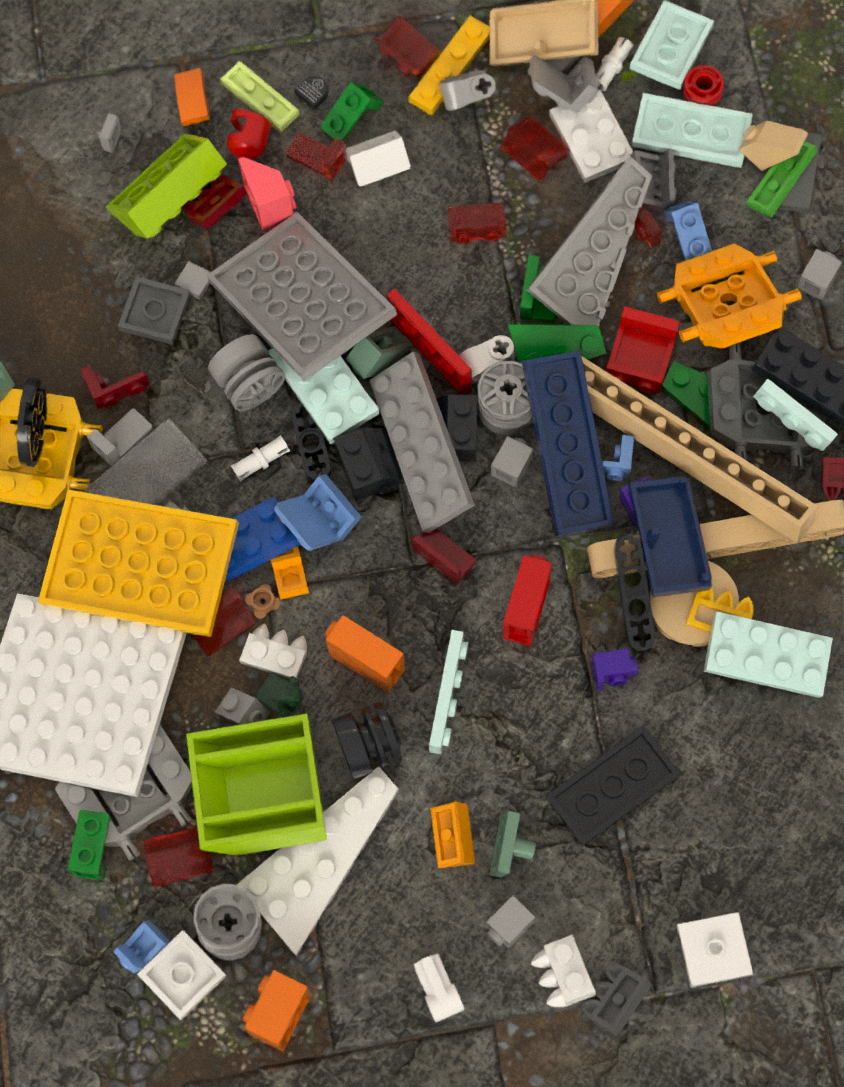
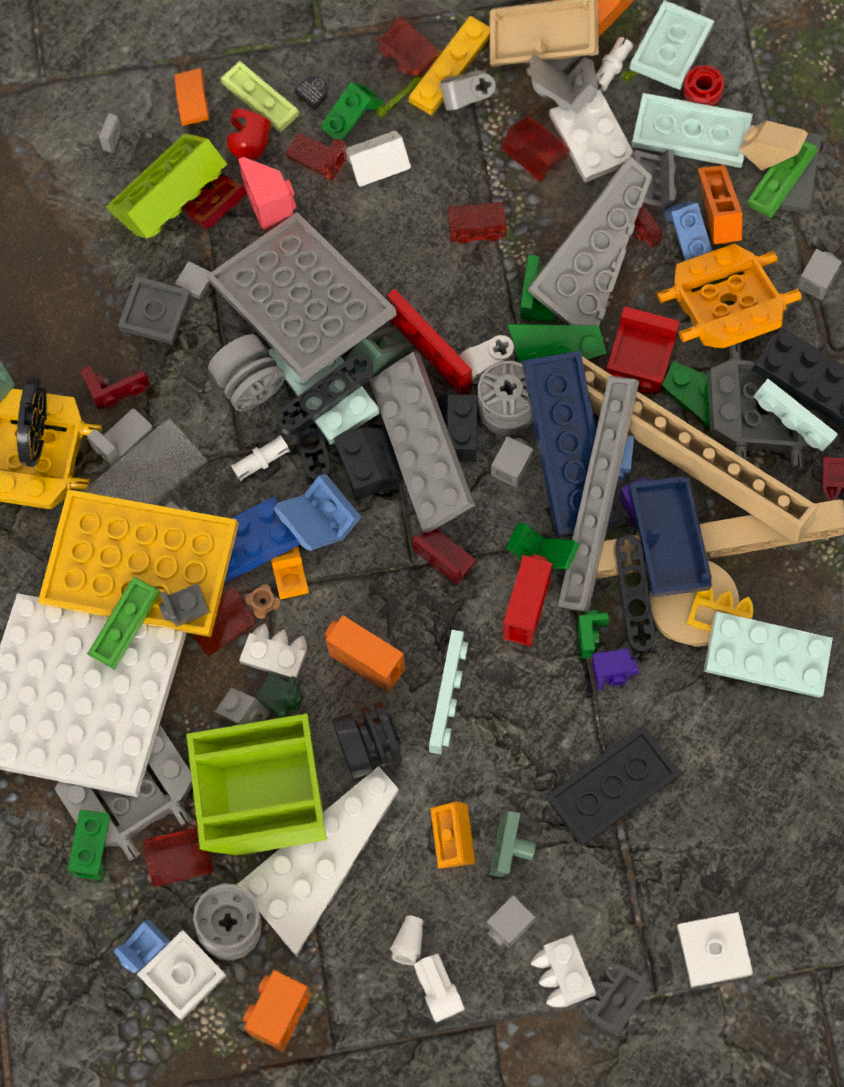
none -> bright green tile [87,576,161,670]
none -> dark grey bracket [159,583,210,627]
none -> black beam [276,354,374,435]
none -> clear neon green hinge [376,76,421,117]
none -> white cone [390,916,424,965]
none -> green bracket [506,523,579,570]
none -> light grey tile [558,376,639,612]
none -> green bracket [577,610,609,658]
none -> orange slope [697,165,742,244]

